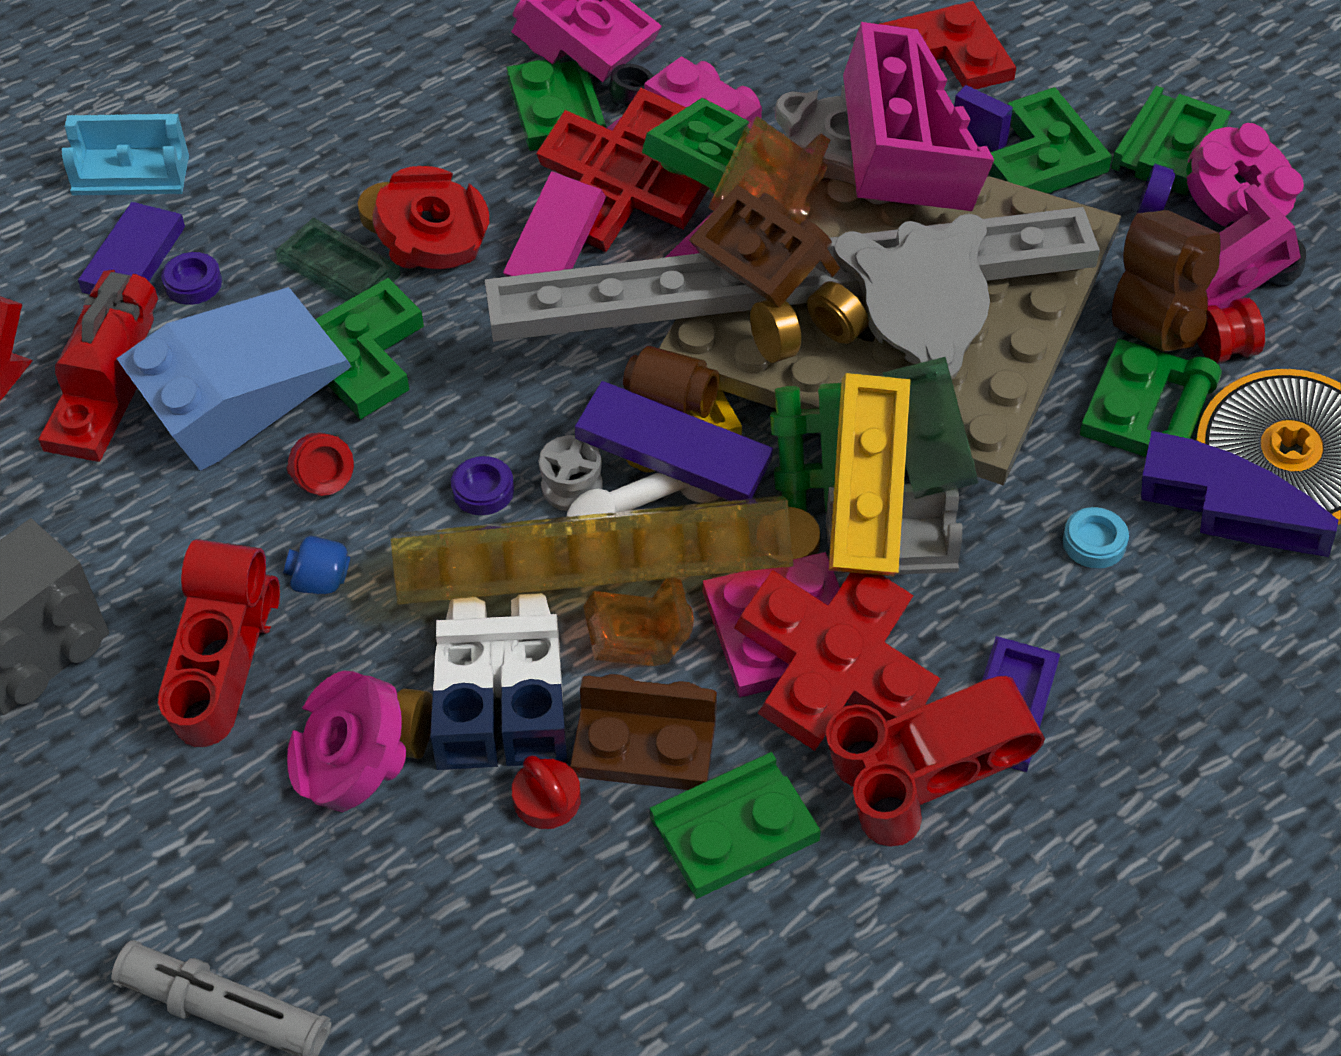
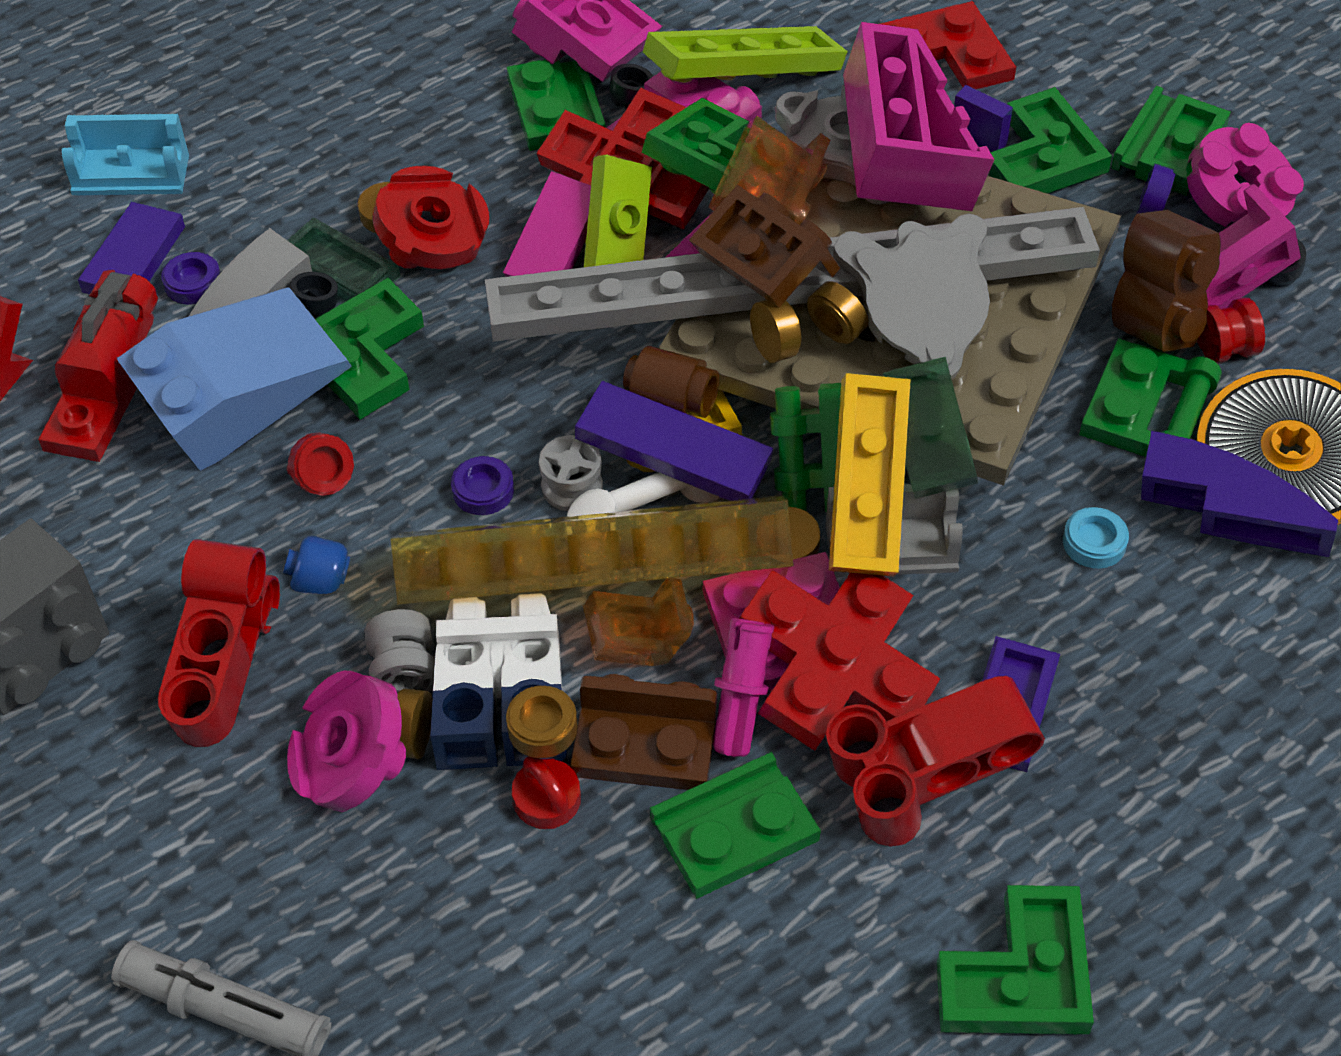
none -> light grey slope [189,228,312,316]
none -> black hinge [290,272,338,319]
none -> light grey wheel [364,609,435,693]
none -> pearl gold tile [506,686,577,758]
none -> lime plate [584,155,652,267]
none -> lime plate [643,26,848,83]
none -> dark pink axle [713,618,774,757]
none -> green plate [936,885,1094,1034]

